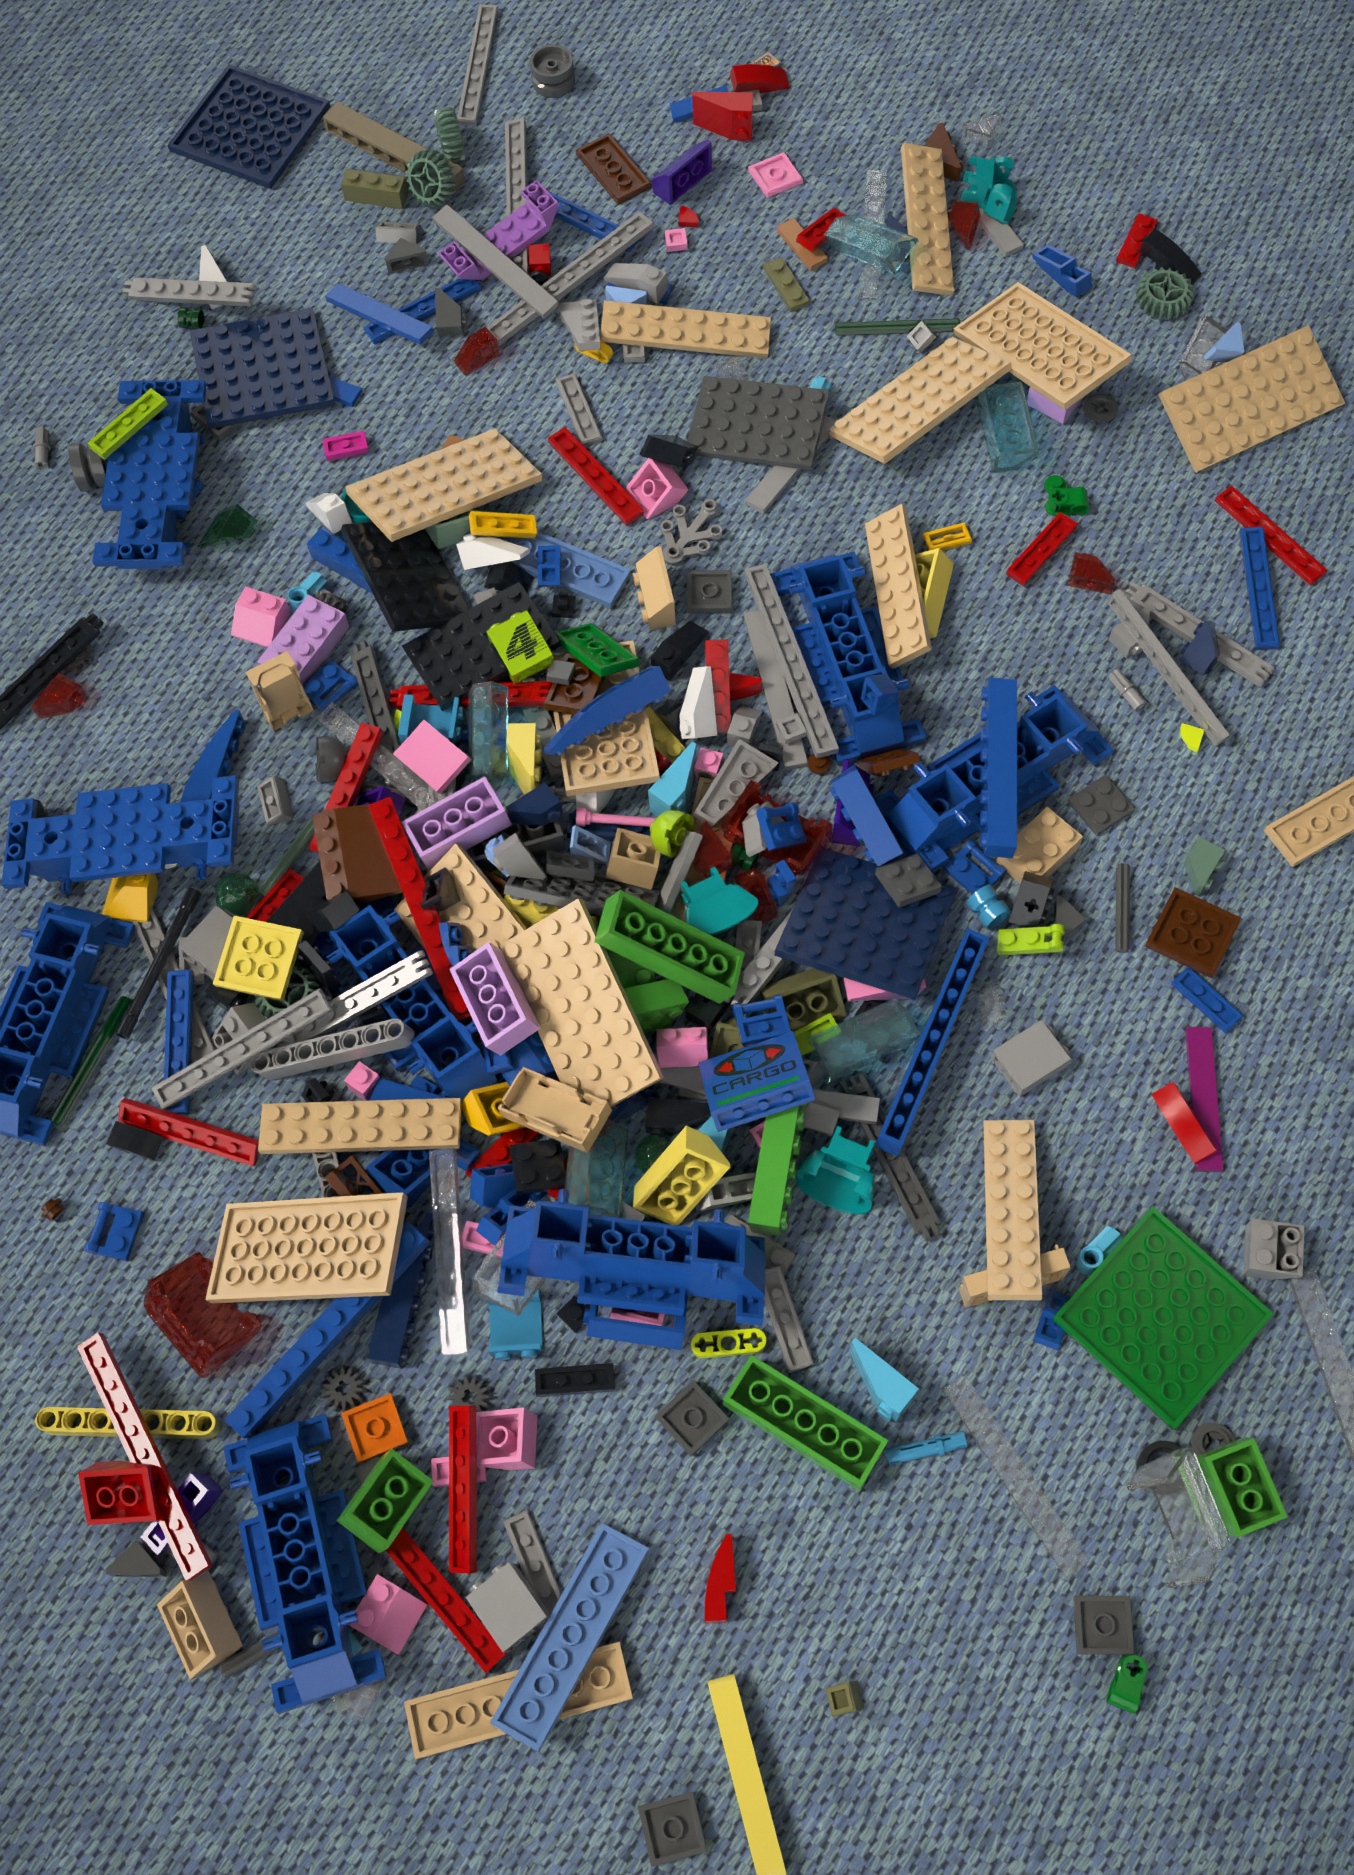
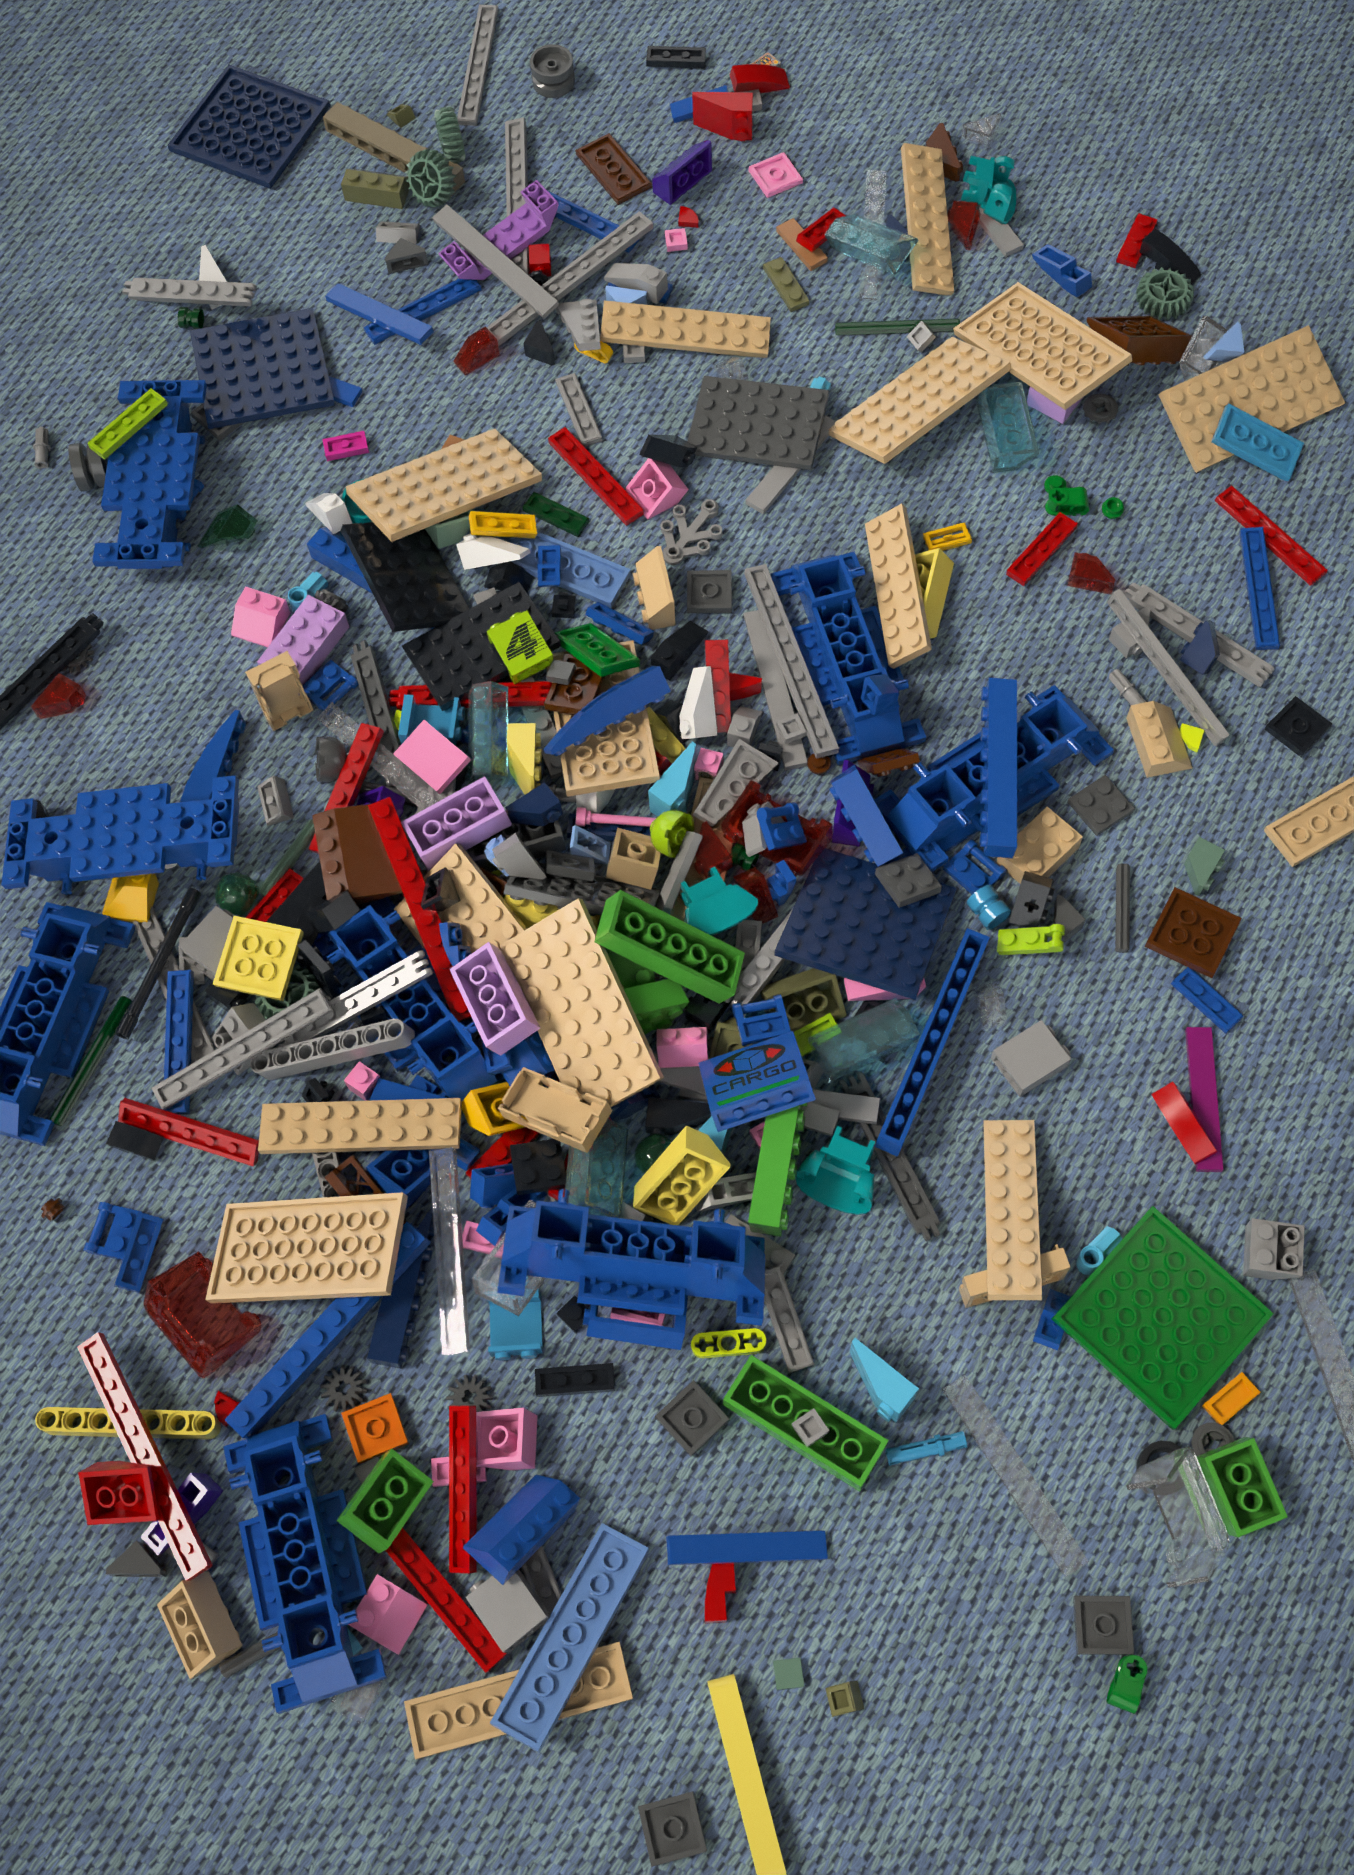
dark grey slope [435,288,467,336] -> none
none -> blue plate [114,1212,163,1293]
none -> red tile [214,1391,239,1427]
none -> olive slope [386,104,416,128]
none -> blue slope [463,1475,580,1585]
none -> dark green tile [522,492,590,537]
none -> black slope [523,320,555,366]
none -> blue plate [585,602,655,645]
none -> black plate [646,46,706,68]
none -> blue tile [666,1531,828,1565]
none -> sand green tile [773,1657,804,1690]
none -> light grey plate [792,1408,829,1448]
none -> reddish brown slope [1087,316,1193,366]
none -> green plate [1101,497,1124,519]
none -> tan slope [1126,701,1192,778]
none -> light orange tile [1202,1372,1261,1425]
none -> dark azure tile [1211,403,1304,481]
none -> black plate [1264,696,1332,758]

